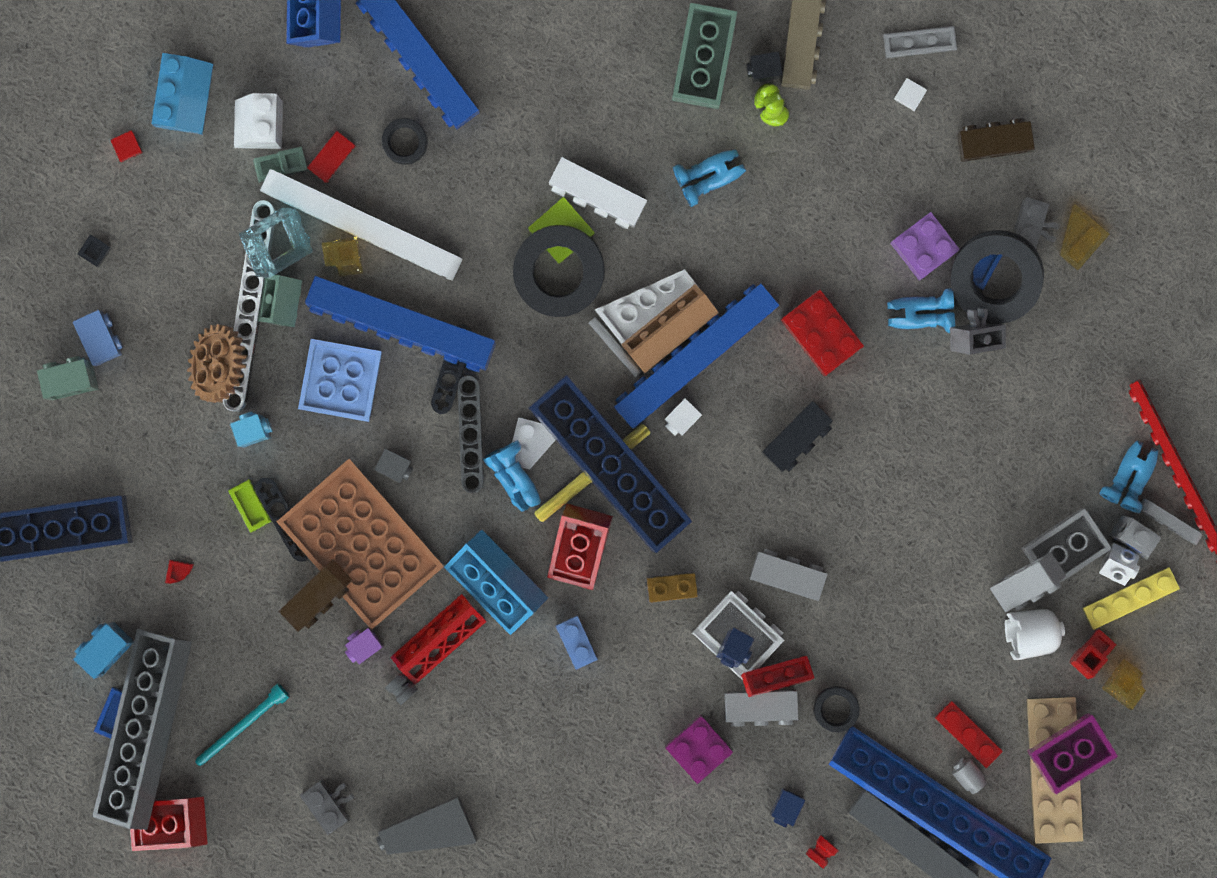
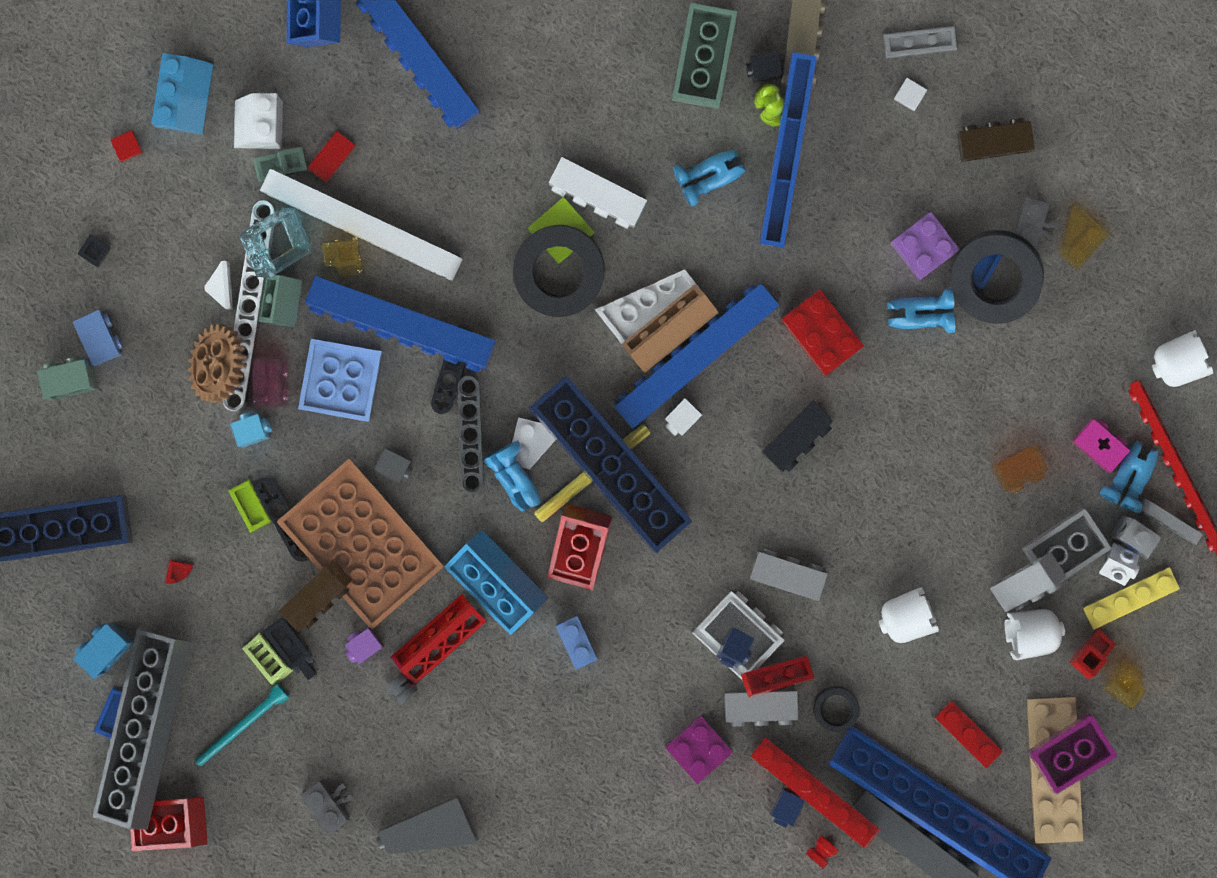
black tyre [382,118,428,165] -> none
light grey bar [589,317,642,377] -> none
pearl gold brick [647,573,698,603] -> none
flat silver brick [950,307,1006,355] -> none
light grey brick [952,758,987,794] -> none
none -> white slope [205,261,233,310]
none -> yellowish green slope [242,633,293,685]
none -> clear pink brick [253,359,289,408]
none -> black hinge [263,617,317,680]
none -> red brick [750,738,881,849]
none -> blue brick [760,52,817,248]
none -> white cylinder [879,587,939,643]
none -> clear orange brick [991,444,1049,494]
none -> dark pink brick [1072,419,1130,473]
none -> white cylinder [1152,330,1213,387]

